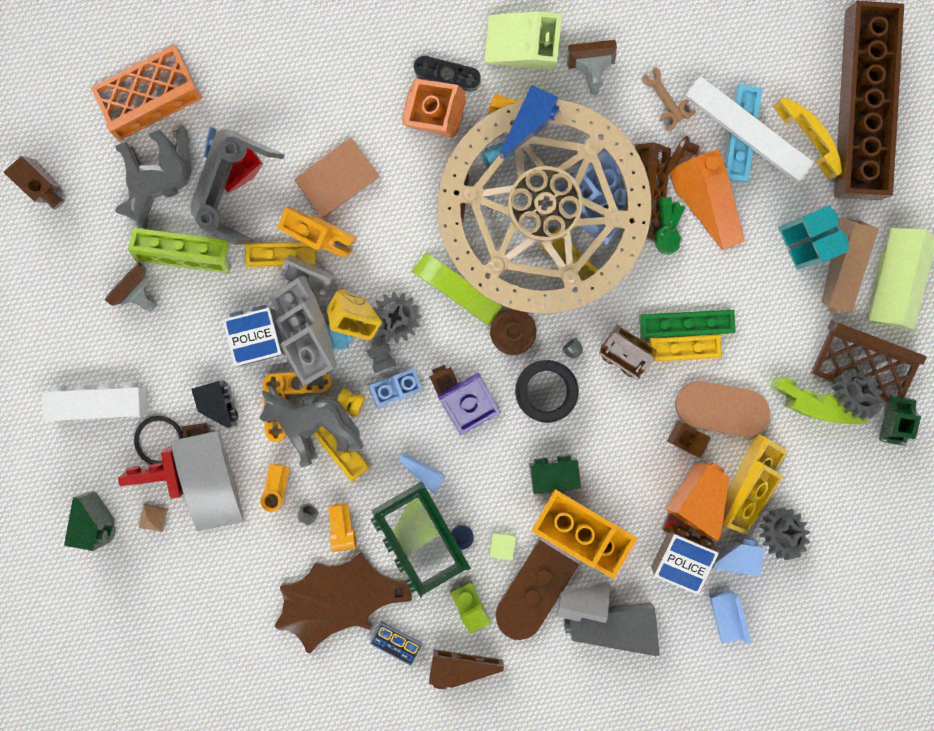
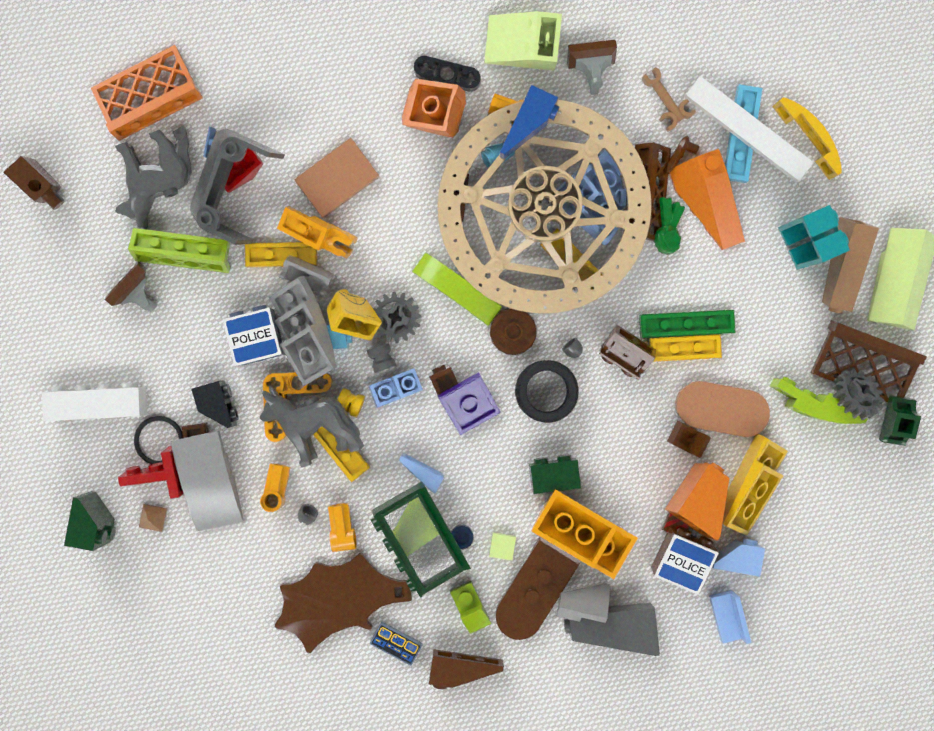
dark grey gear [759,507,810,560] -> none
reddish brown brick [834,1,904,201] -> none

